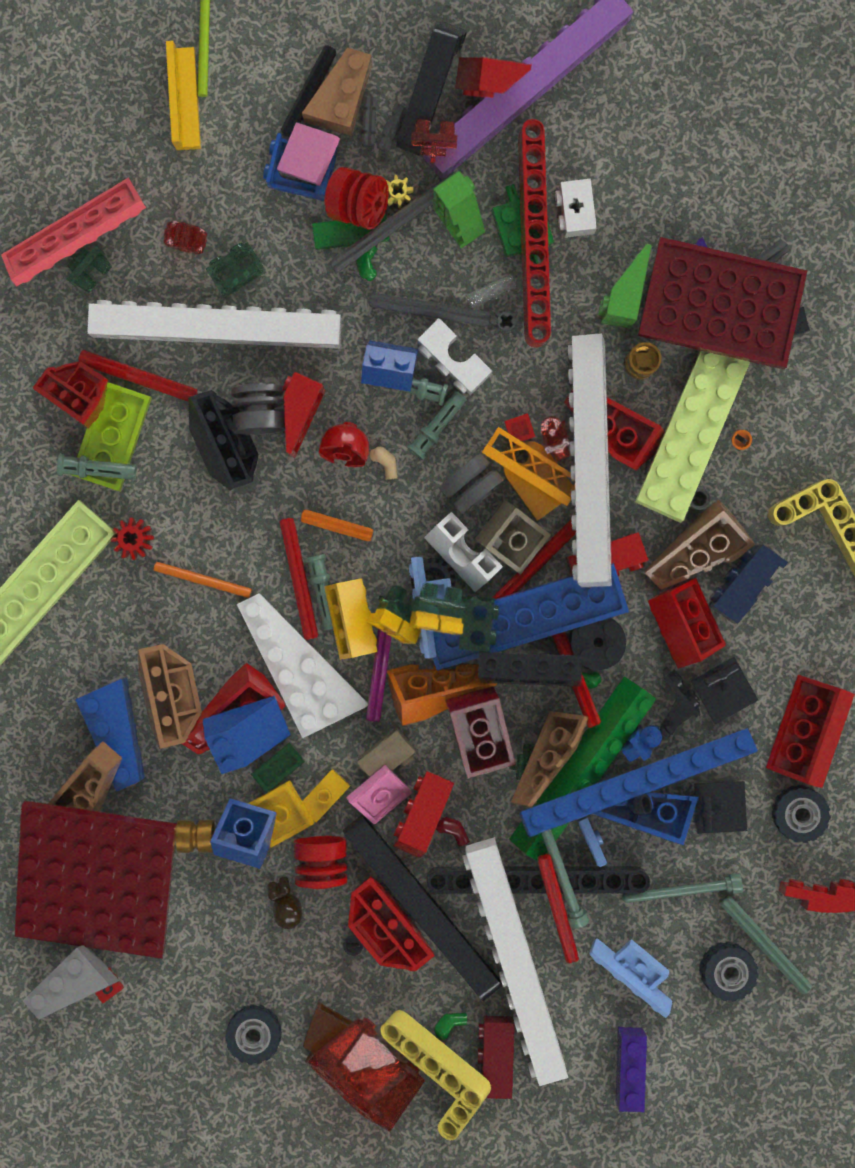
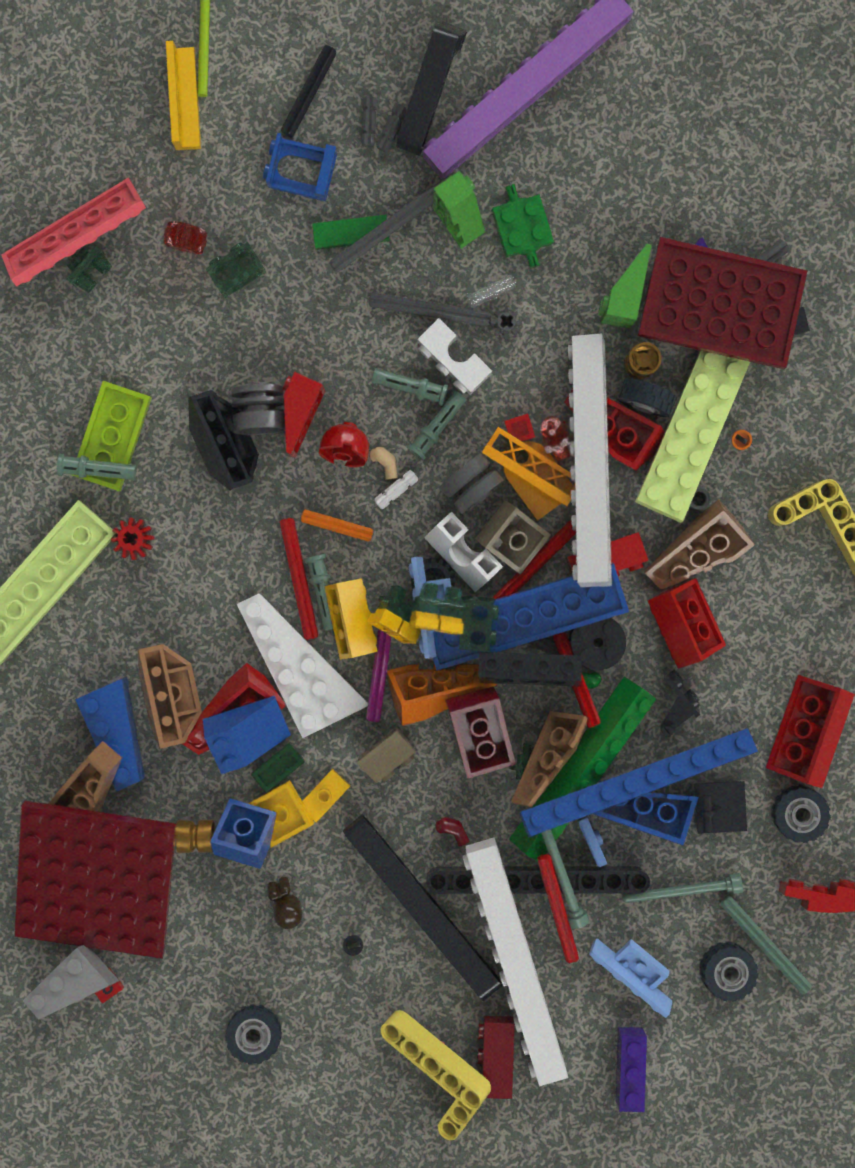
red wedge [33,361,108,428] -> none
red axle [78,350,198,401] -> none
white brick [88,300,342,349] -> none
orange bar [154,561,252,598] -> none
bright pink tile [277,122,340,186] -> none
red wheel [294,836,347,889] -> none
medium nougat wedge [302,48,372,136] -> none
reddish brown torso [303,1002,359,1069] -> none
clear red windscreen [307,1017,425,1132] -> none
red wheel [324,167,389,229] -> none
bright pink tile [346,765,412,825] -> none
red wedge [348,877,435,972] -> none
green arm [356,246,378,281] -> none
blue slope [361,340,418,392] -> none
light yellow gear [386,175,413,209] -> none
red wedge [392,771,454,858] -> none
clear red hips [411,119,458,163] -> none
green arm [434,1013,467,1040] -> none
red slope [455,57,532,98] -> none
red beam [518,119,551,348] -> none
white brick [555,179,597,238] -> none
blue hips [621,724,663,762] -> none
black hinge [630,794,652,816] -> none
black plate [691,657,758,724] -> none
dark blue wedge [709,544,788,624] -> none
none -> white axle [374,470,418,509]
none -> black wheel [618,379,677,417]

